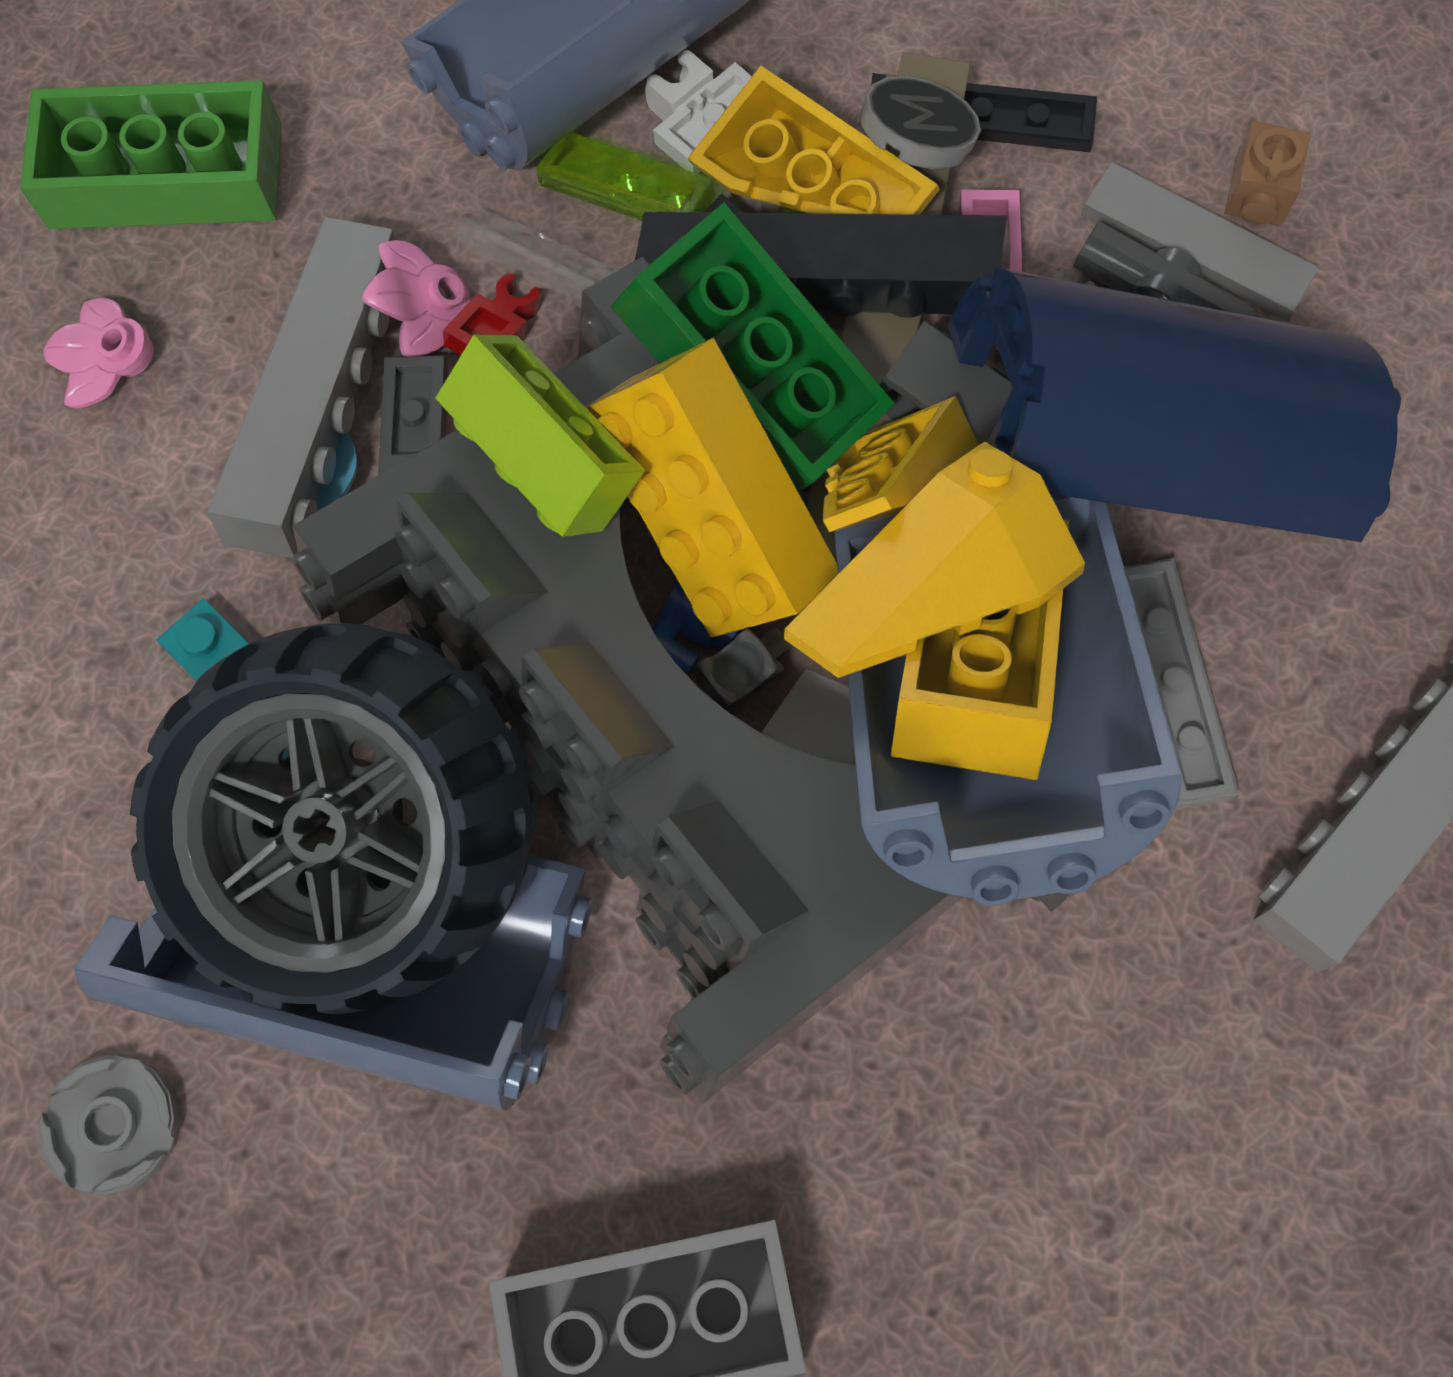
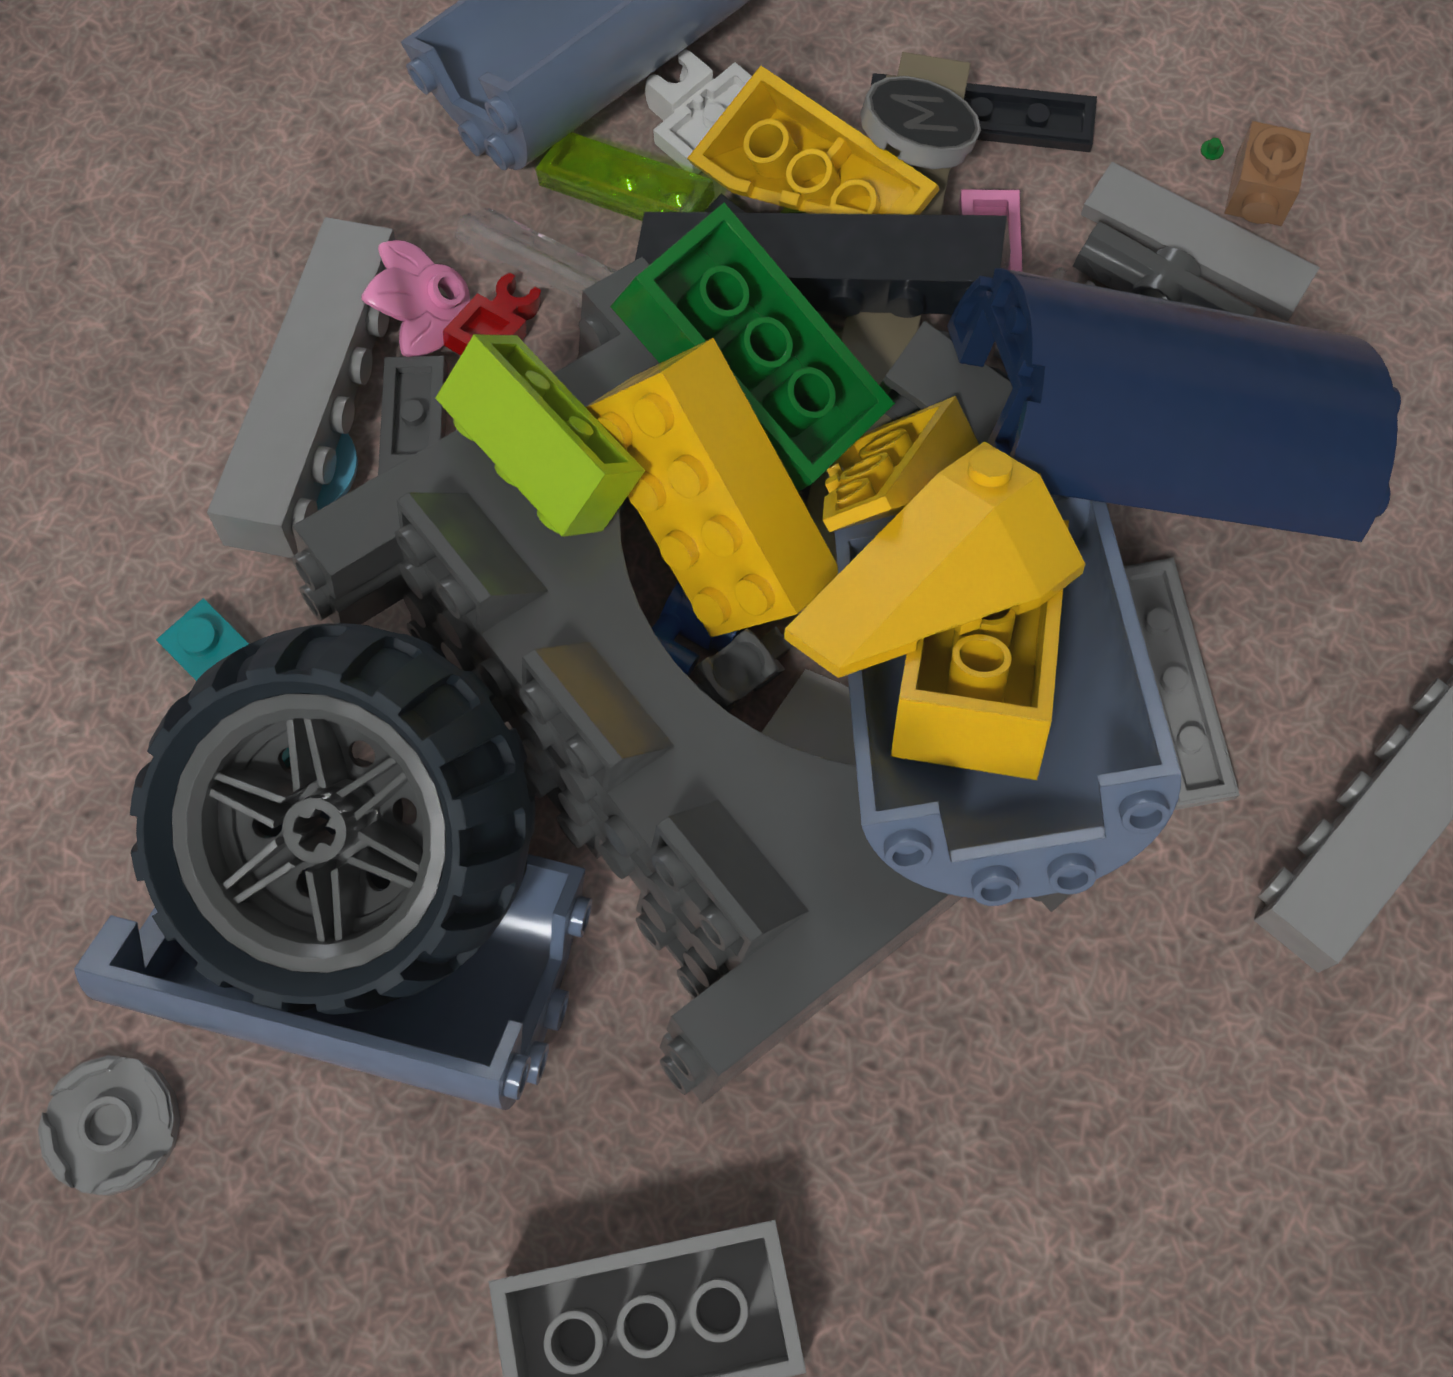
bright green brick [20,80,282,229] -> none
bright pink plate [43,298,154,409] -> none
none -> green piece [1201,138,1224,160]

